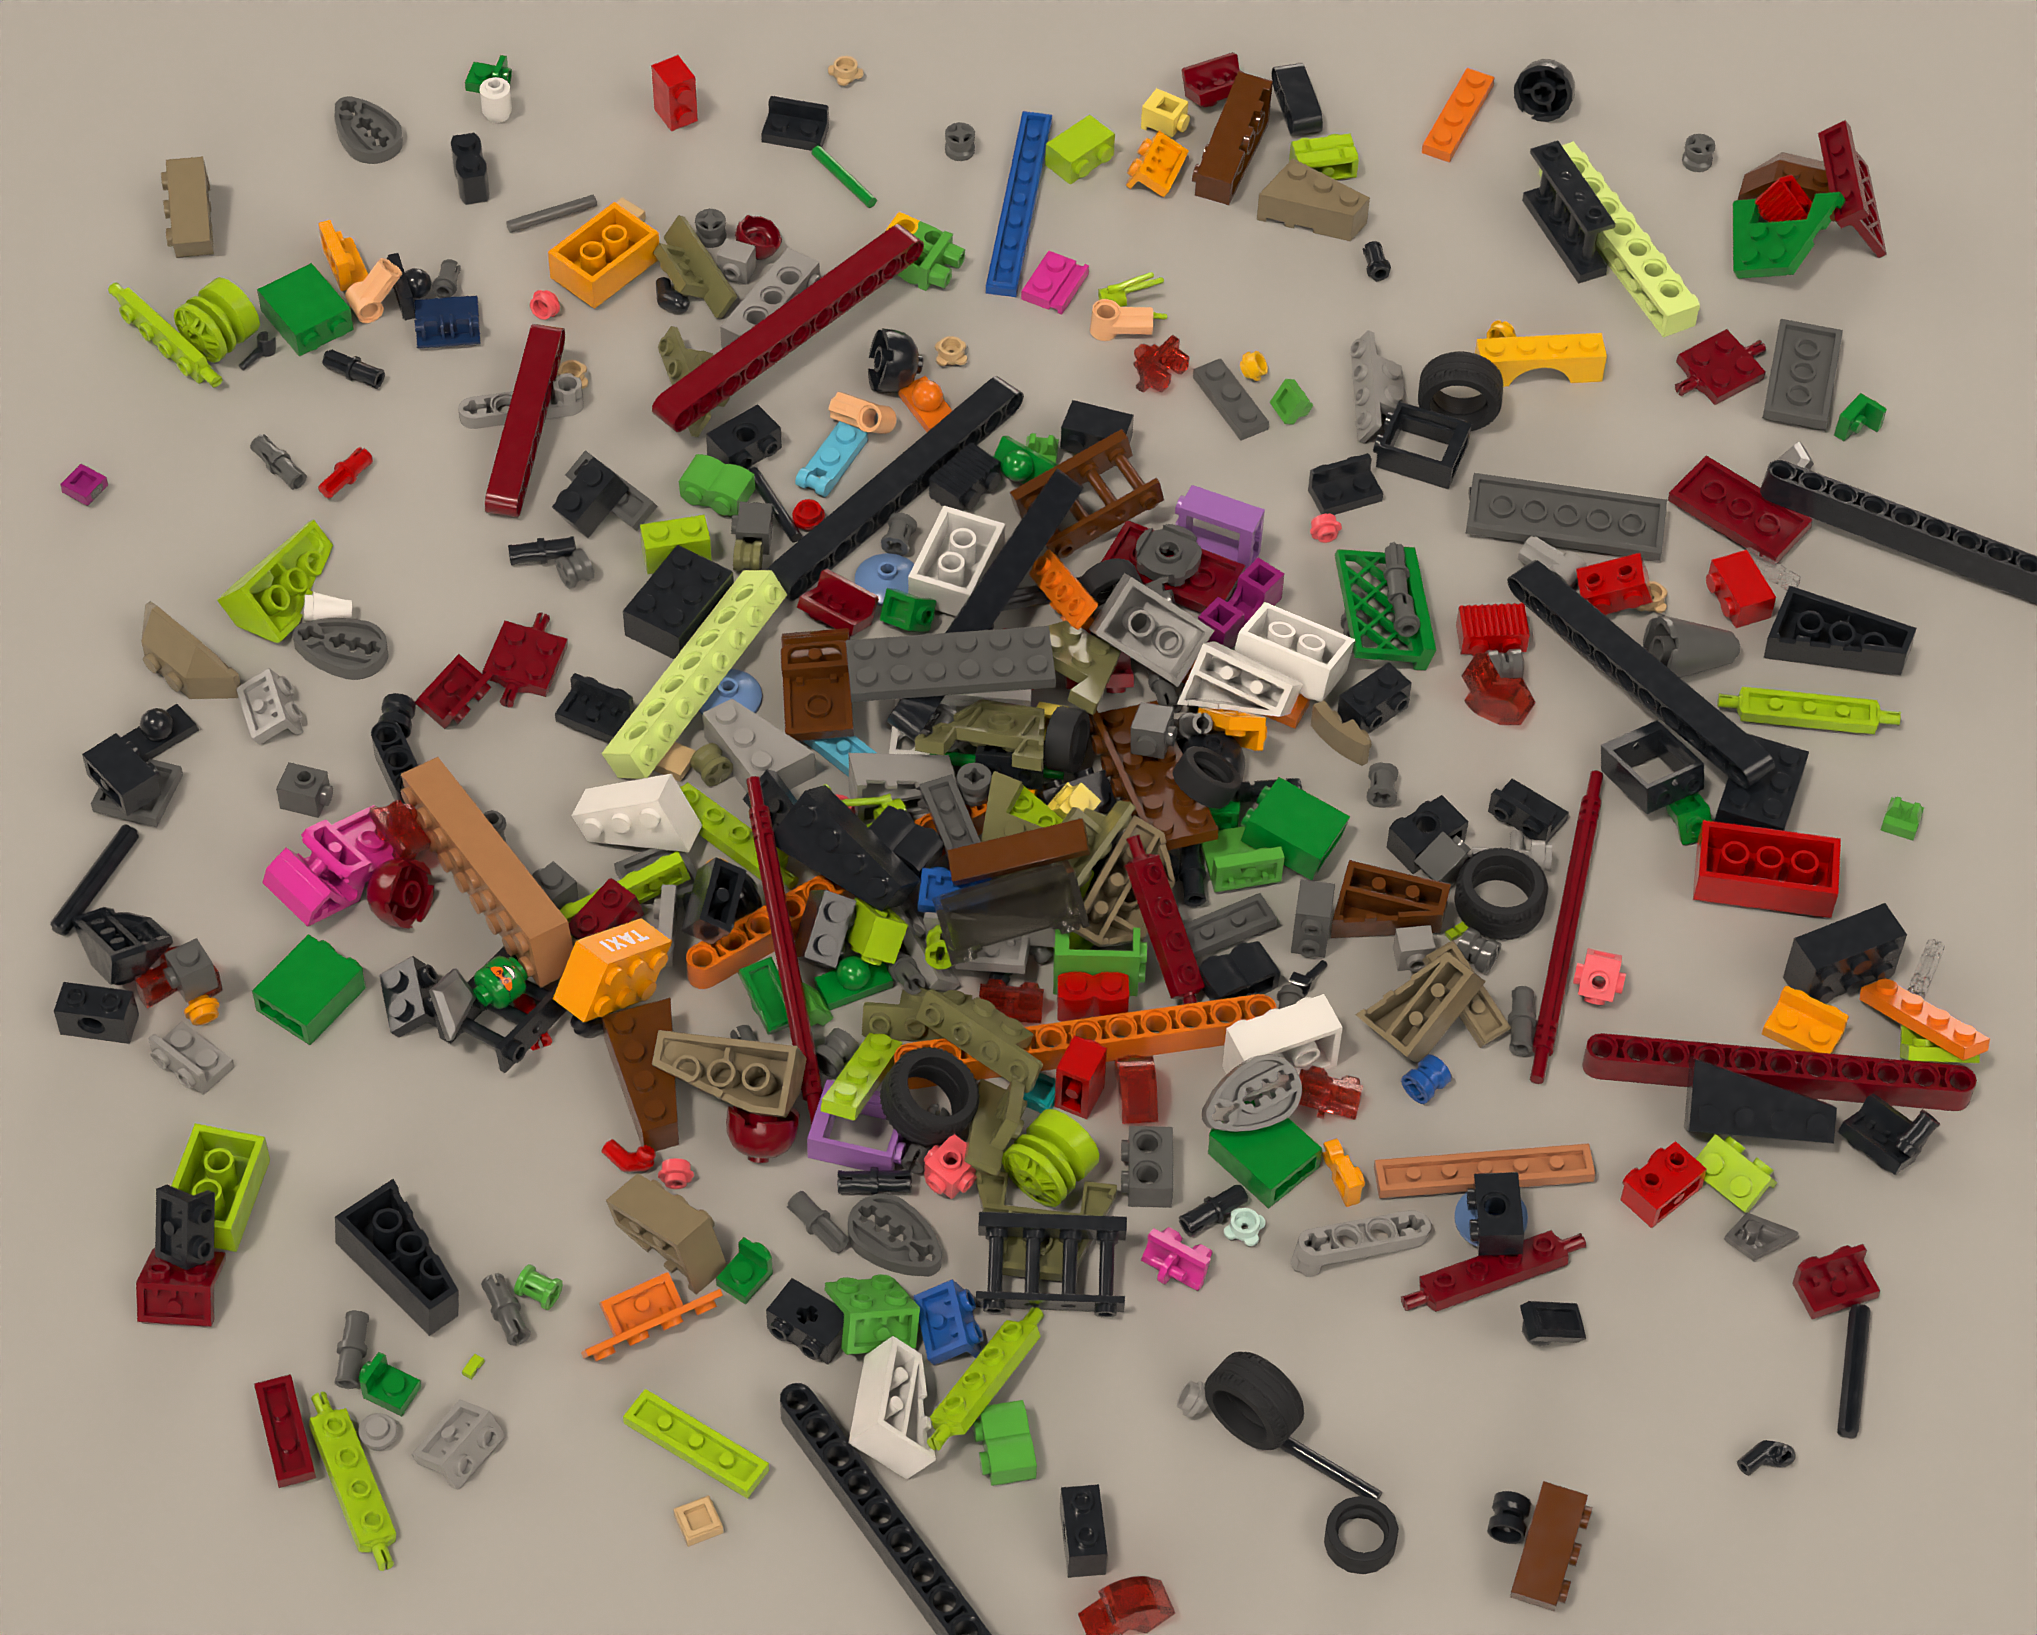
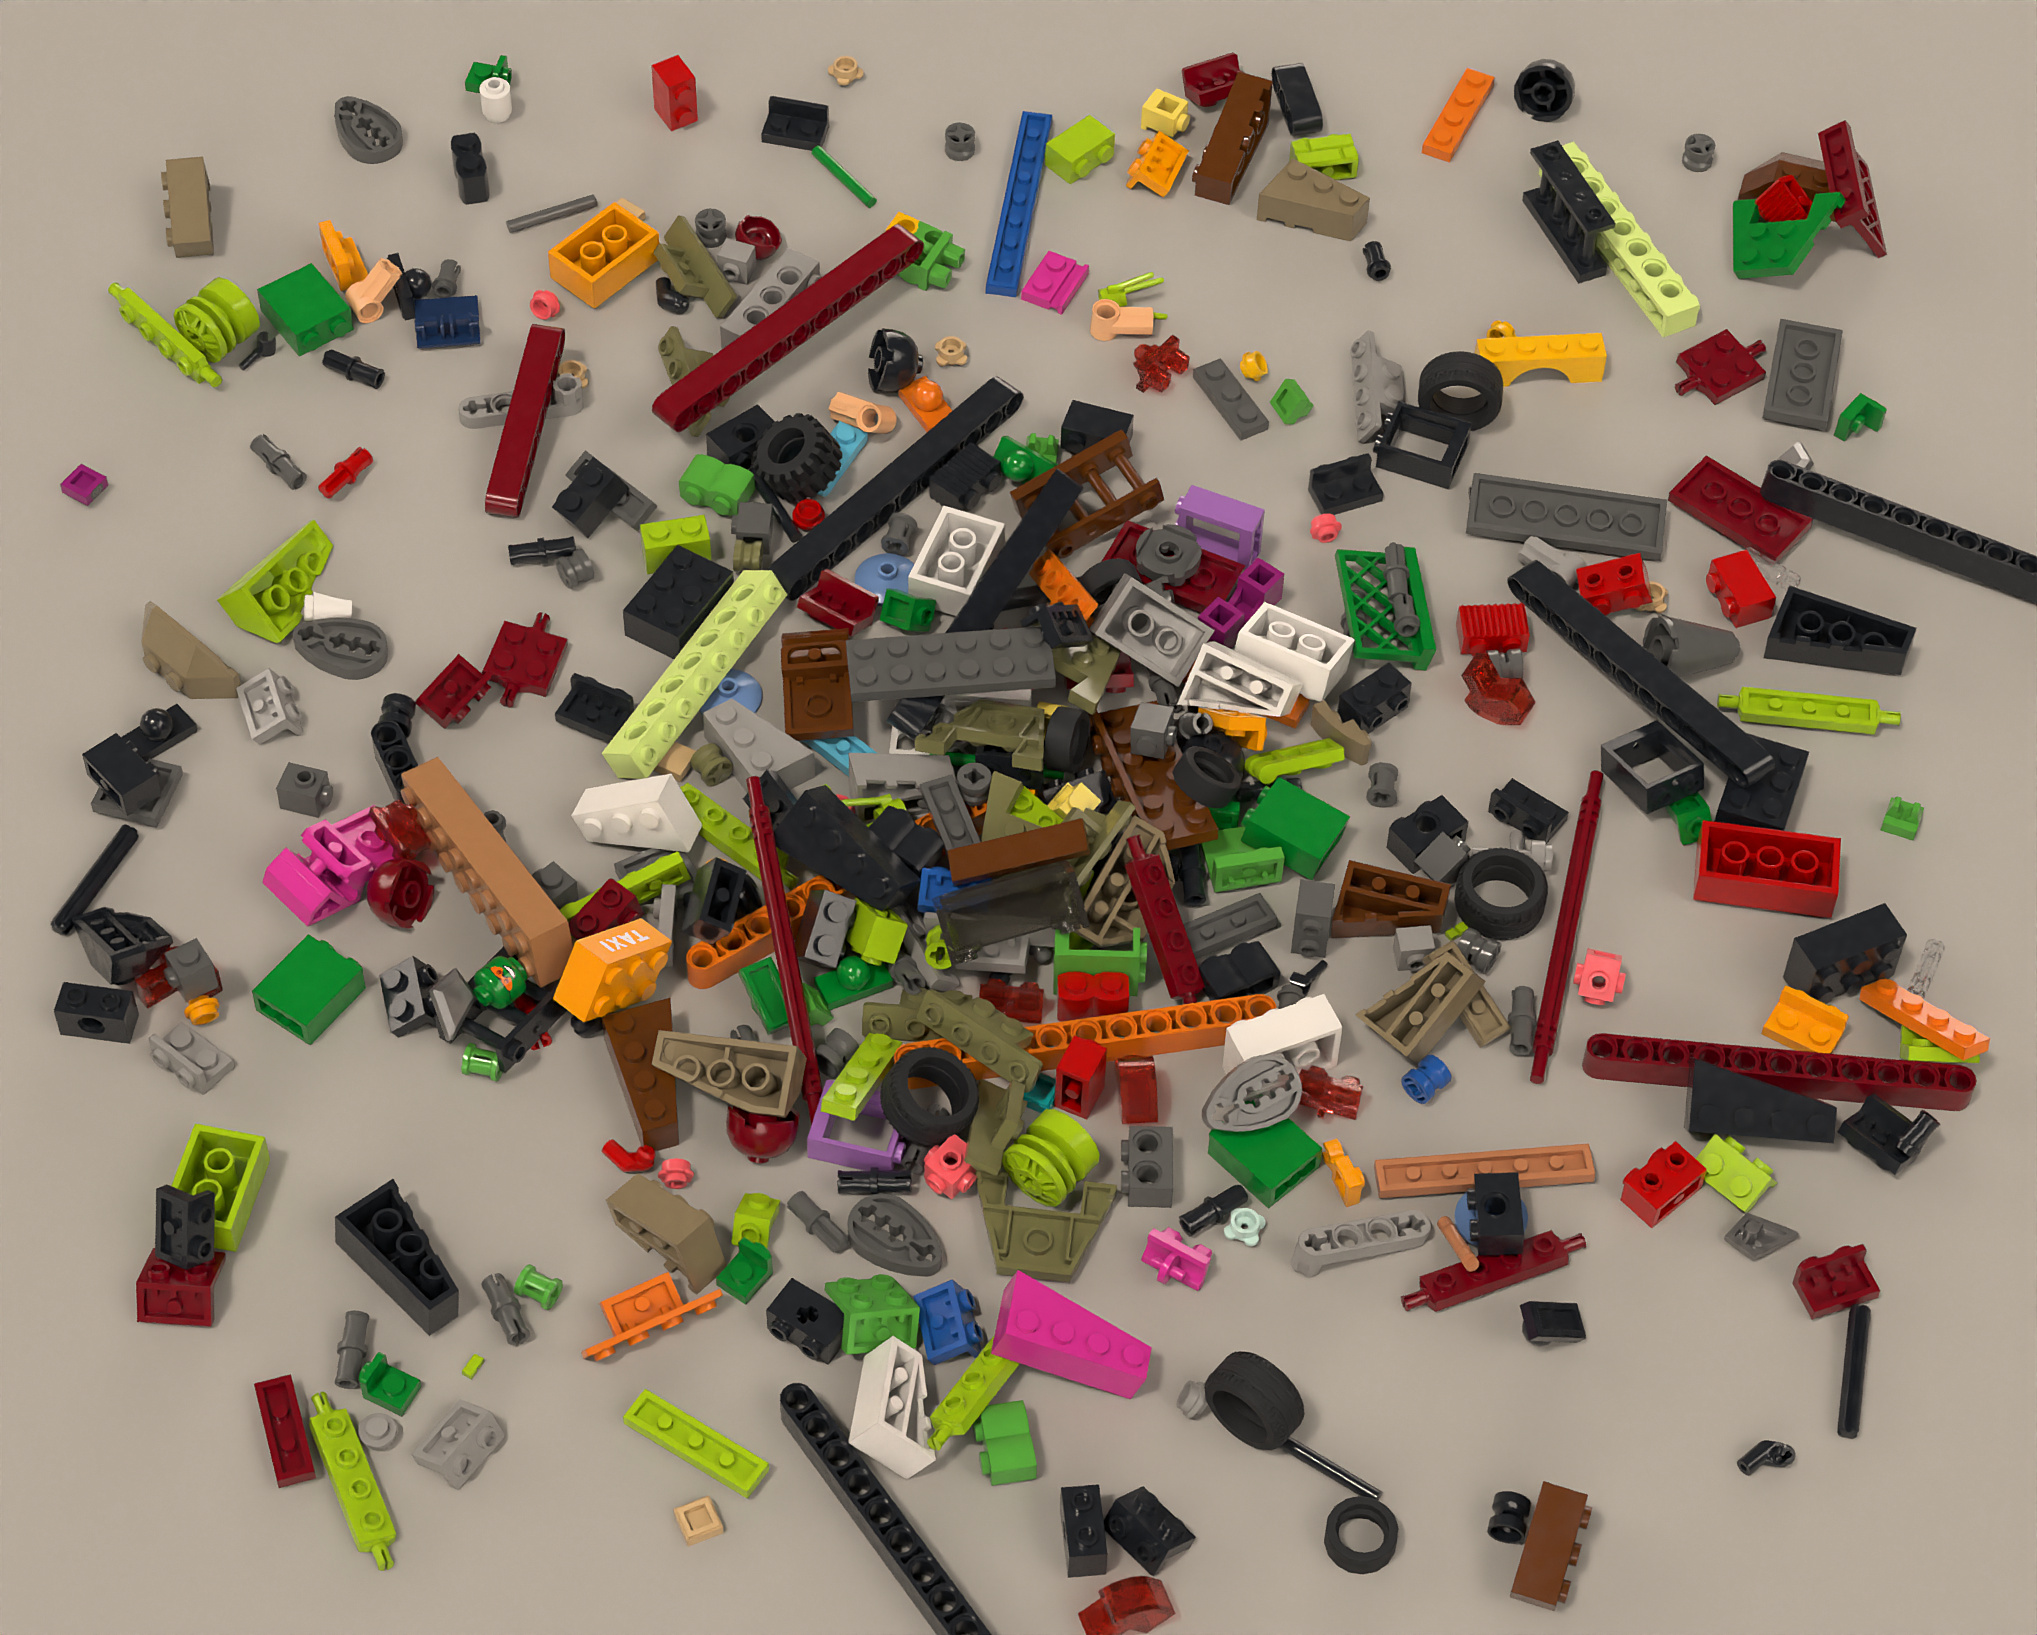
black fence [976,1212,1127,1317] -> none
none -> bright green bush [461,1043,503,1082]
none -> lime bracket [731,1193,781,1248]
none -> black tyre [753,413,842,503]
none -> dark pink wedge [991,1270,1152,1399]
none -> black bracket [1020,602,1094,649]
none -> black bracket [1104,1486,1196,1576]
none -> lime plate [1244,738,1345,784]
none -> nougat wheel [1437,1216,1479,1271]

